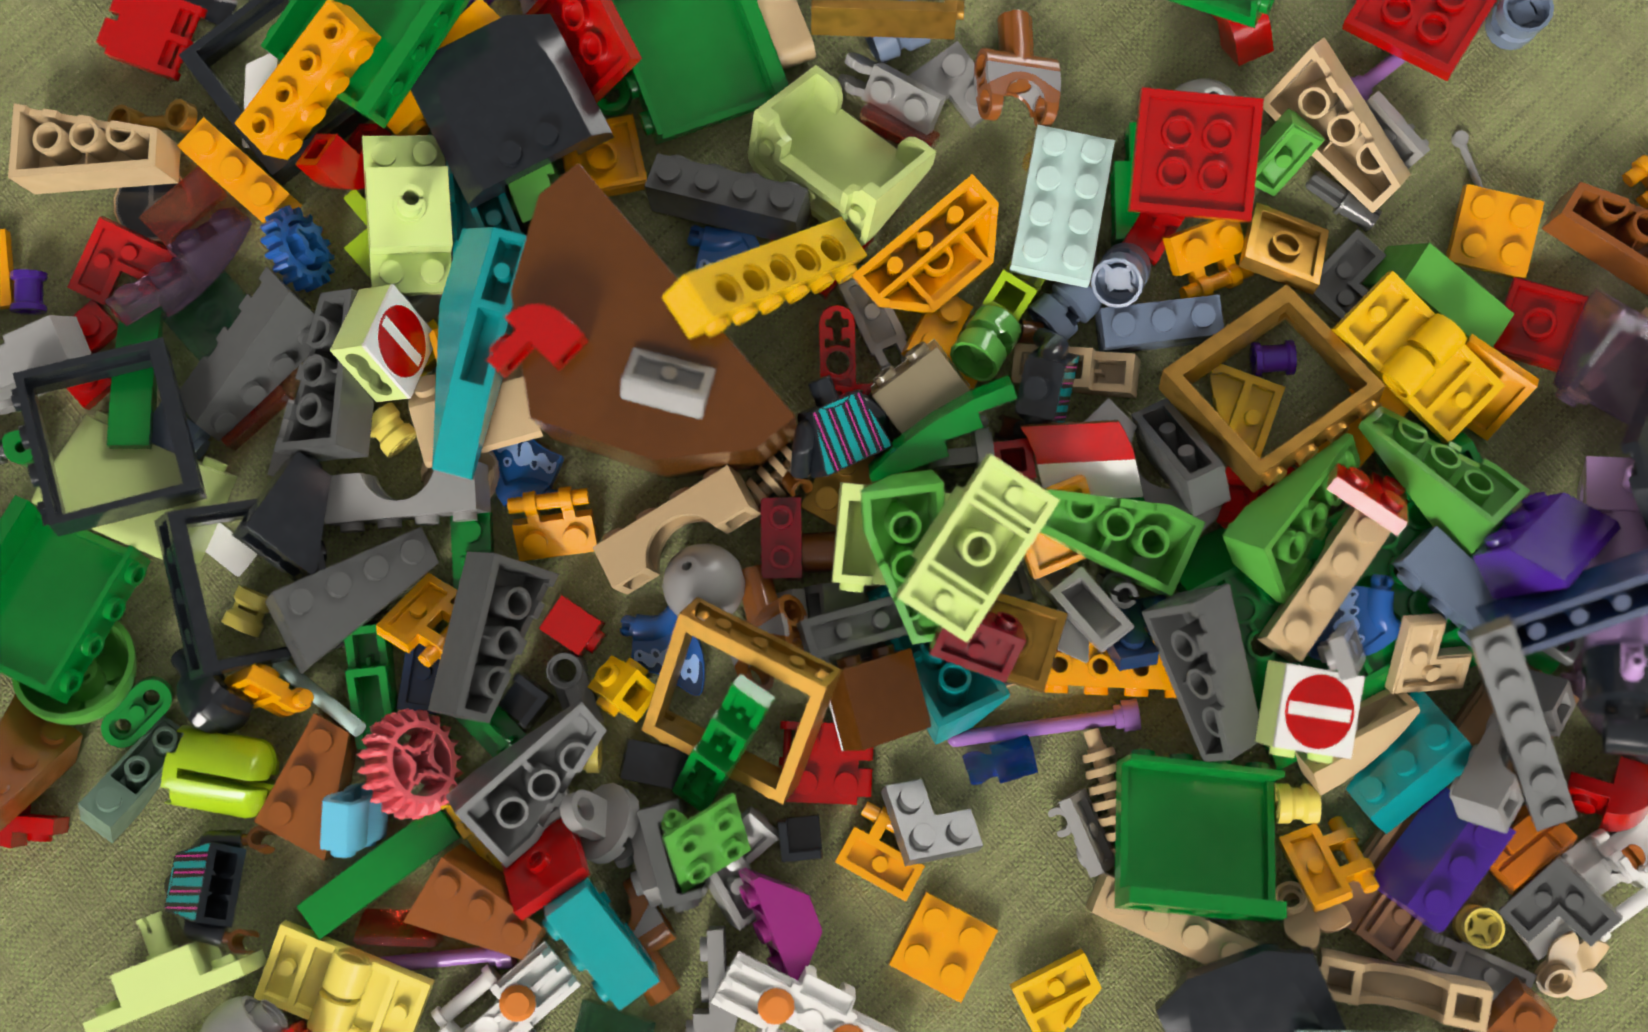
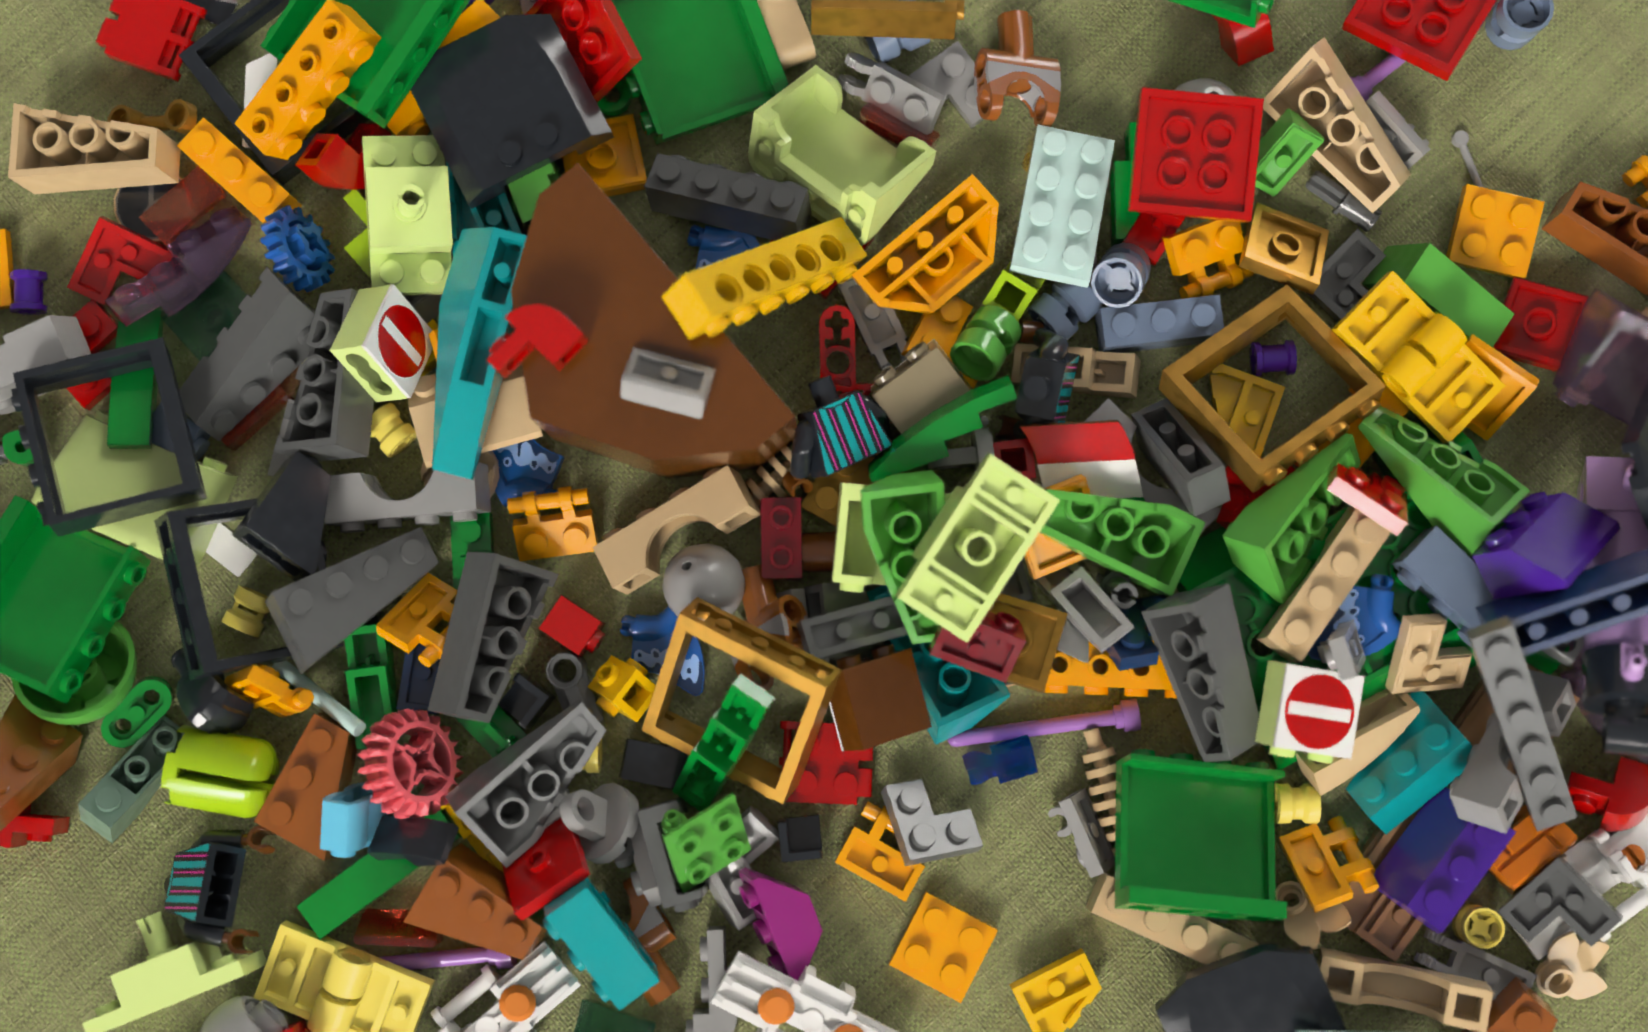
none -> black slope [367,816,459,866]

